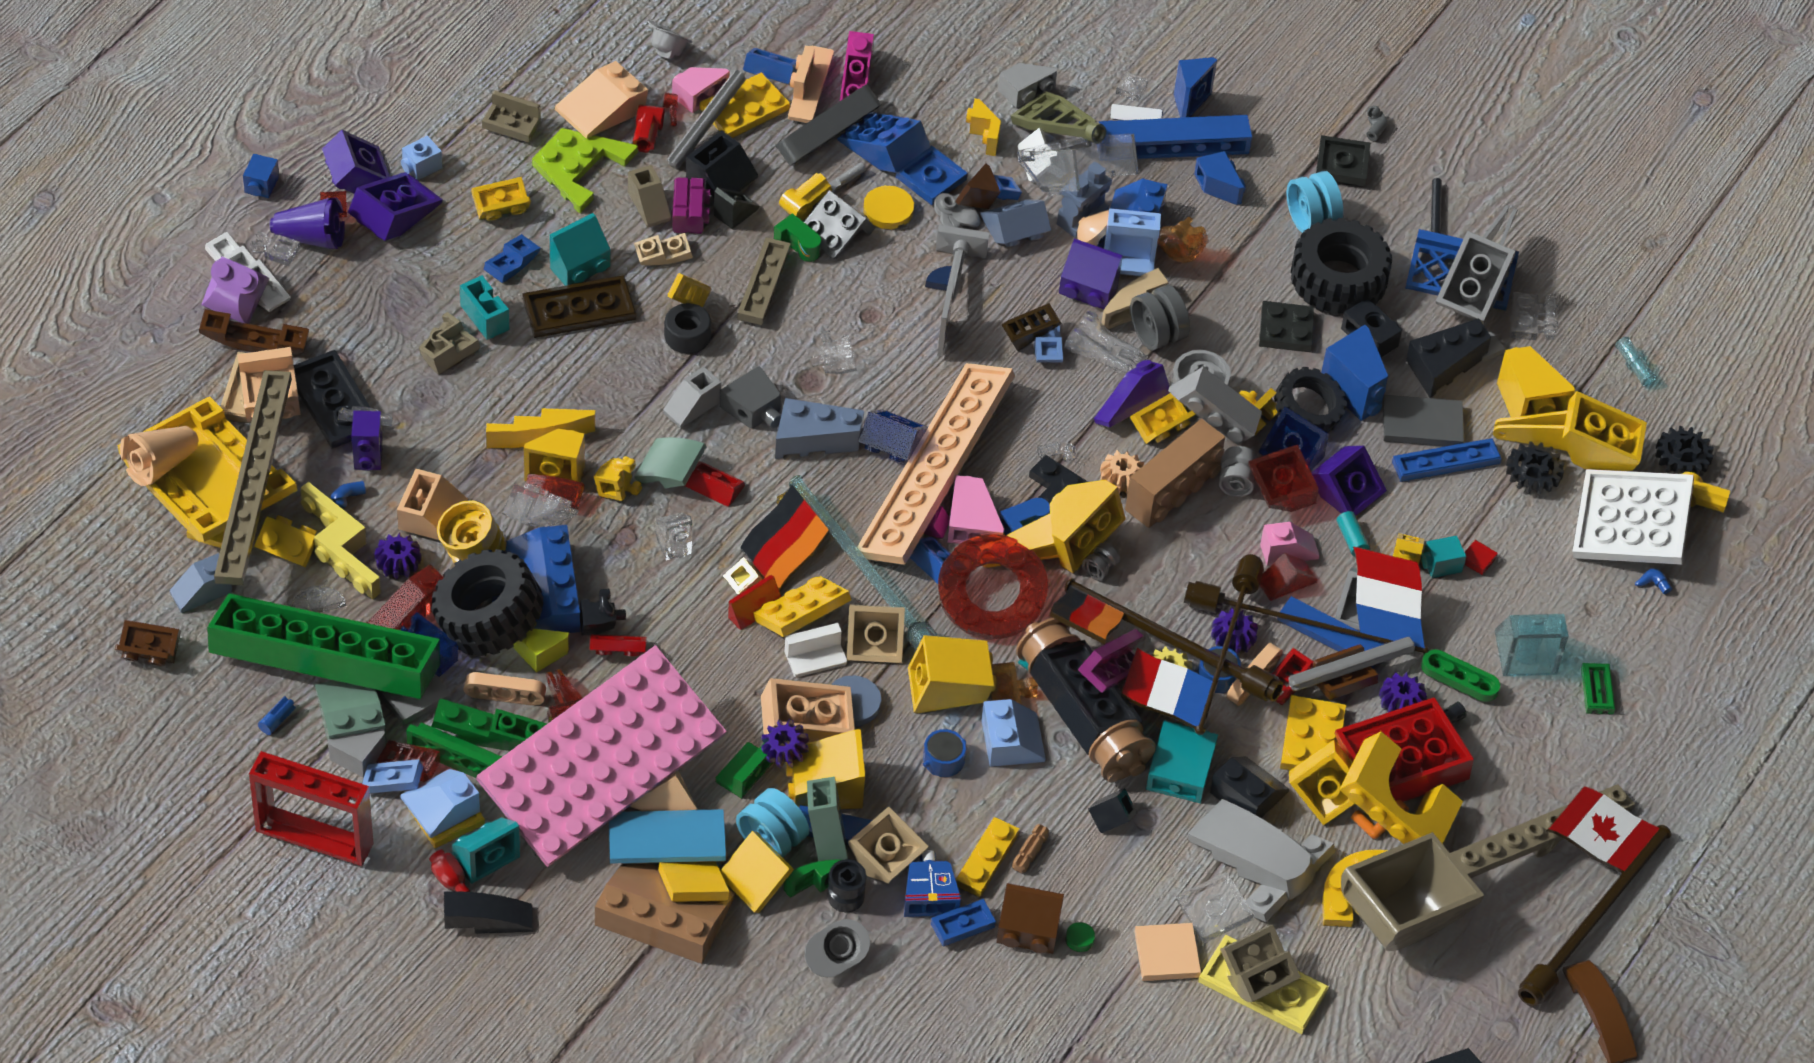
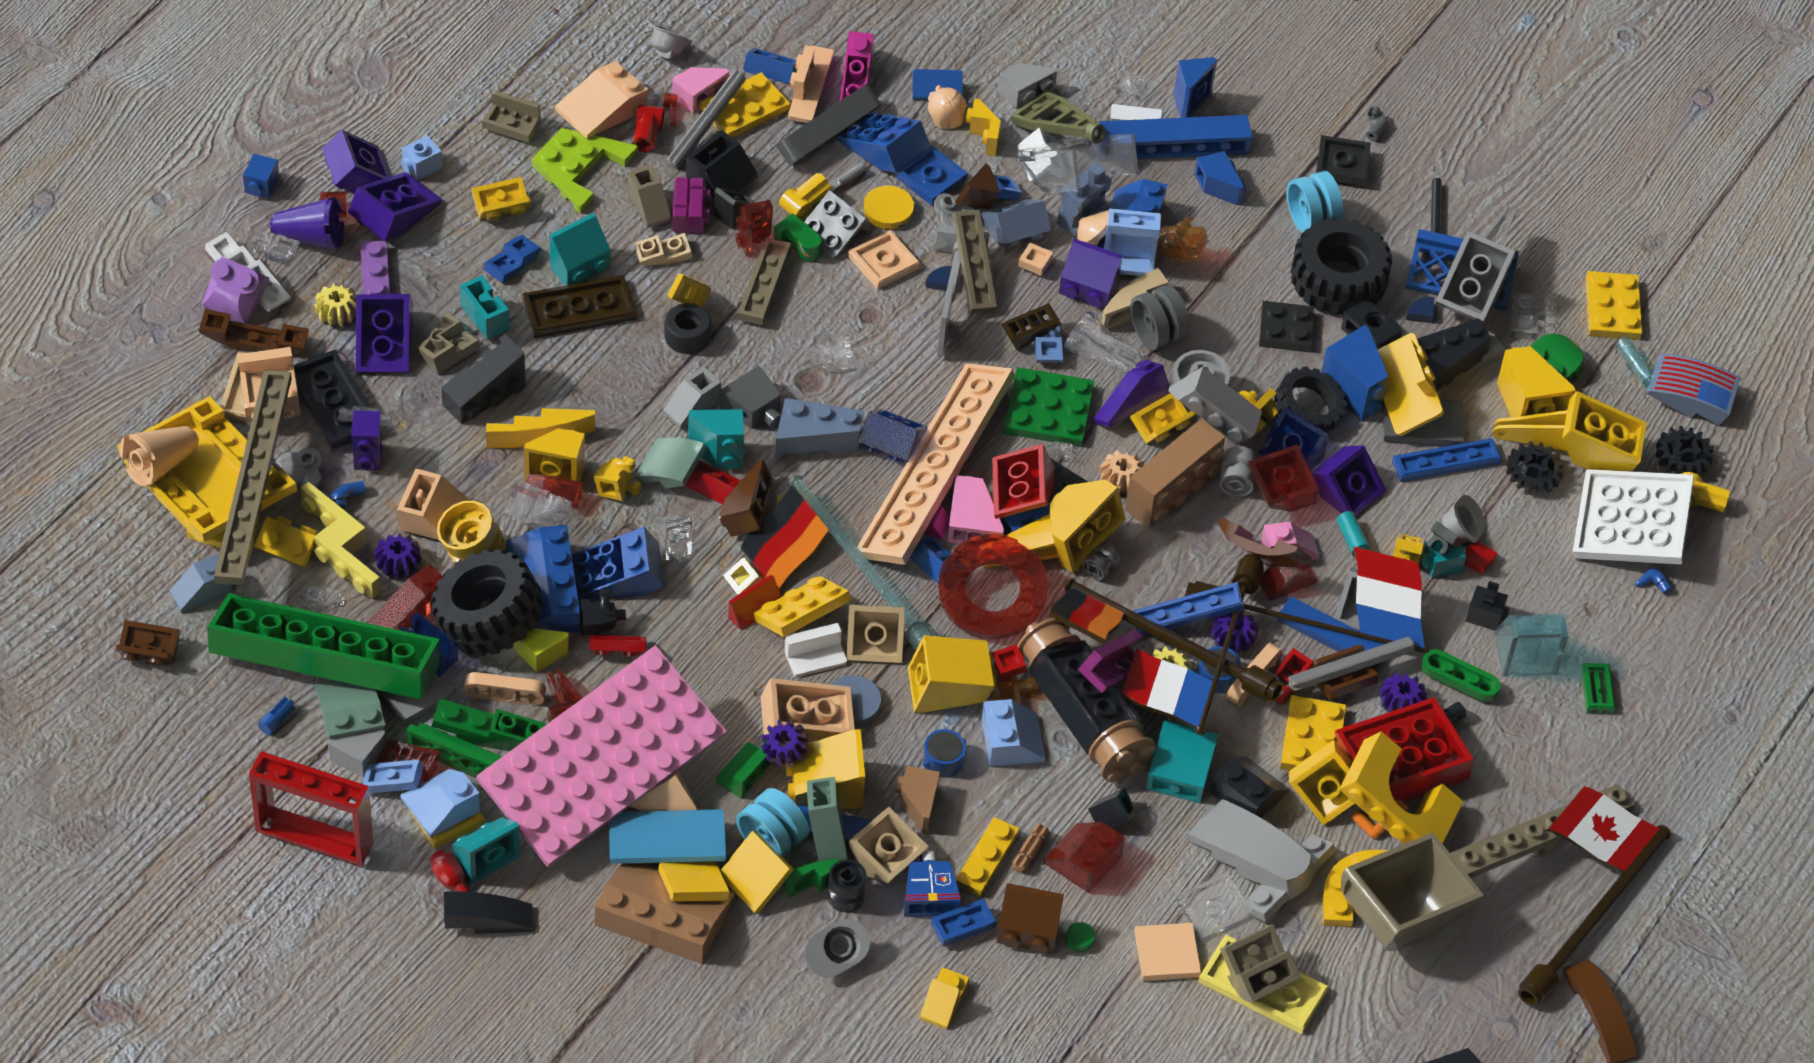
none -> light grey plate [274,448,322,488]
none -> light yellow gear [315,283,357,327]
none -> dark purple slope [355,294,413,373]
none -> medium lavender plate [360,241,390,294]
none -> black wedge [441,333,526,424]
none -> blue slope [572,527,664,600]
none -> teal slope [688,409,744,469]
none -> reddish brown slope [719,459,774,537]
none -> clear red bracket [735,200,773,257]
none -> light nougat tile [848,230,920,290]
none -> medium nougat slope [896,766,940,834]
none -> blue slope [912,69,963,100]
none -> yellow slope [920,967,969,1029]
none -> light nougat hair [928,85,967,130]
none -> dark tan plate [952,210,997,312]
none -> red plate [991,644,1027,680]
none -> red slope [992,444,1055,519]
none -> green plate [1003,367,1095,447]
none -> light nougat plate [1018,243,1053,276]
none -> clear red slope [1043,822,1126,893]
none -> blue tile [1133,582,1244,637]
none -> reddish brown slope [1218,517,1312,566]
none -> yellow bracket [1378,333,1444,436]
none -> dark blue tile [1406,297,1434,322]
none -> pearl dark grey tile [1428,521,1463,557]
none -> light grey piece [1442,495,1485,544]
none -> black brick [1465,581,1510,631]
none -> green slope [1531,333,1584,382]
none -> yellow plate [1586,271,1642,340]
none -> sand blue slope [1646,353,1741,425]

